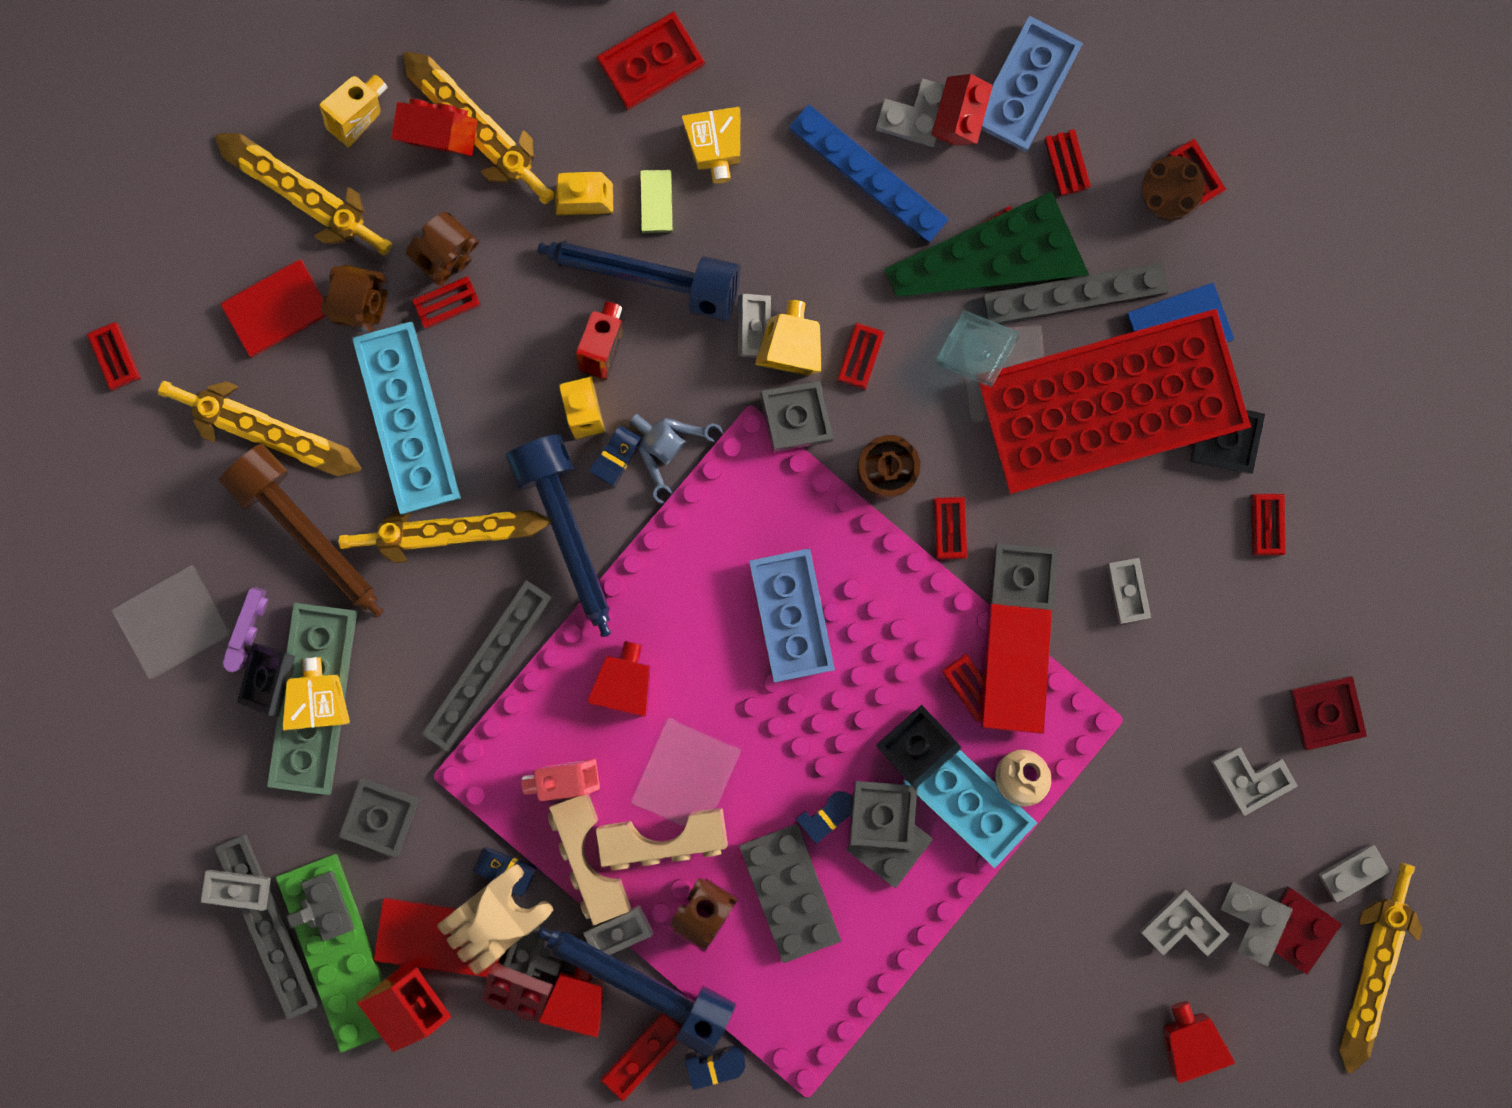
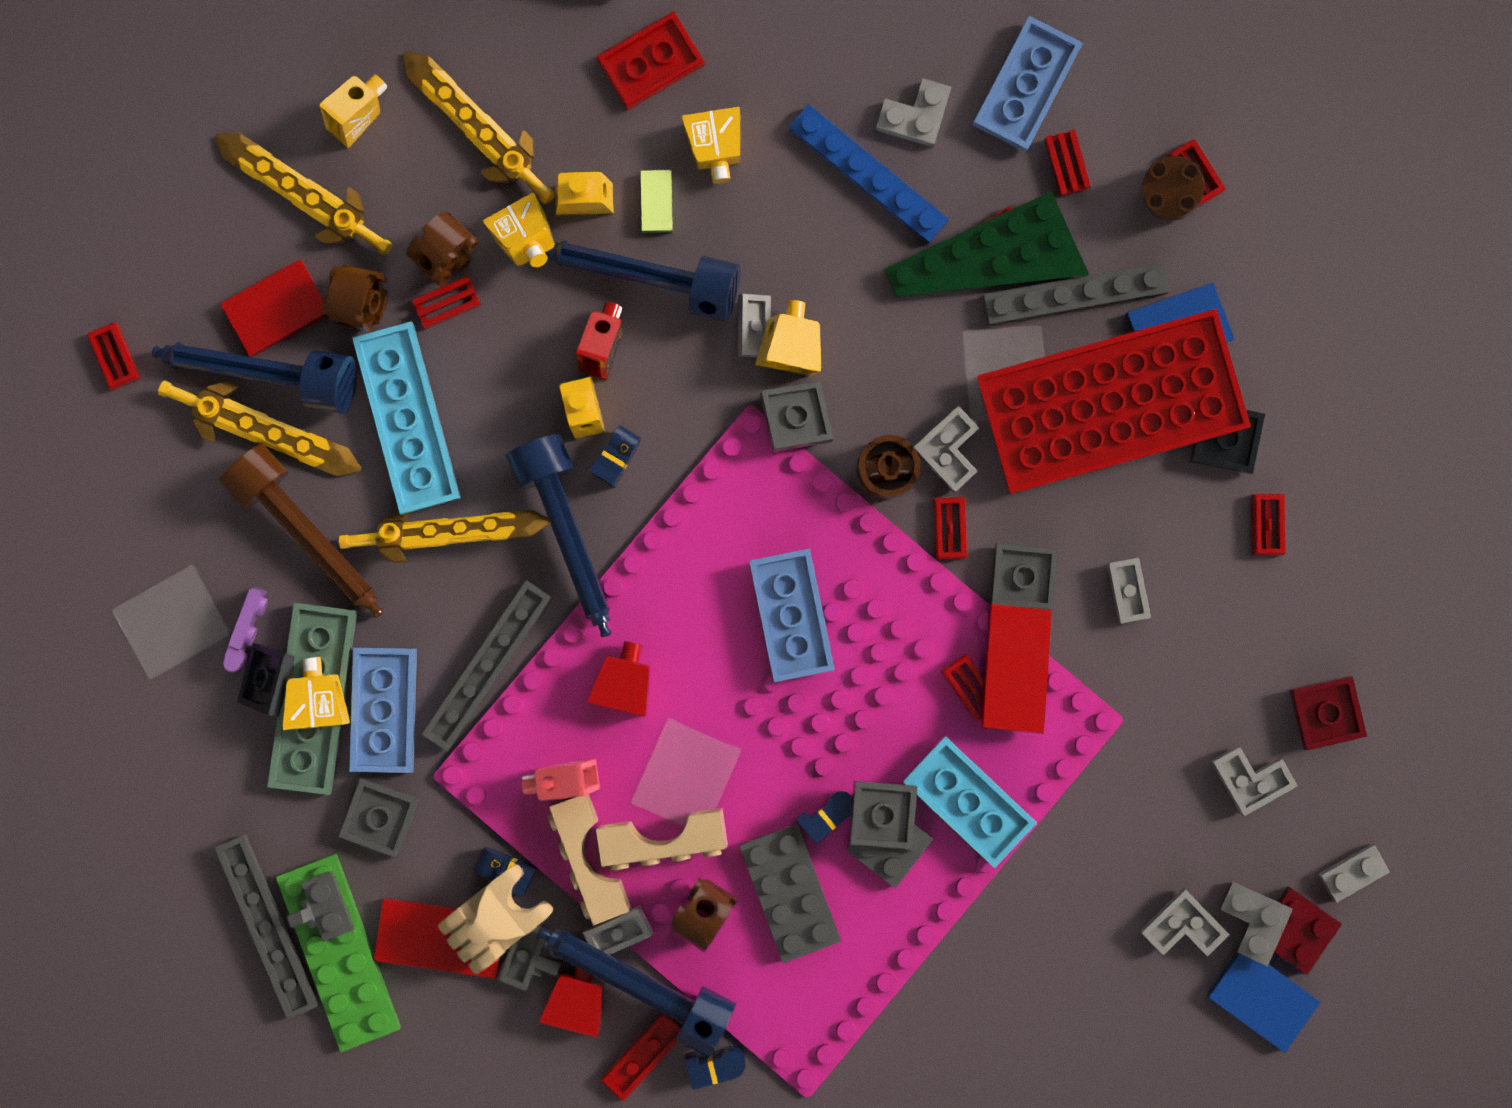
light grey plate [201,870,271,911] -> none
red slope [356,962,452,1052] -> none
red brick [391,98,478,156] -> none
dark red plate [482,962,552,1022] -> none
sand blue piece [629,414,723,504] -> none
red tile [837,322,885,390] -> none
black plate [876,704,962,790] -> none
red brick [931,74,993,146] -> none
clear light blue tile [936,310,1019,387] -> none
tan piece [995,749,1051,807] -> none
red torso [1163,1001,1235,1084] -> none
sword [1339,862,1423,1074] -> none
none -> dark blue piece [152,342,357,414]
none -> medium blue plate [349,648,417,773]
none -> yellow torso [483,192,555,267]
none -> light grey plate [914,406,979,493]
none -> blue tile [1206,951,1321,1053]

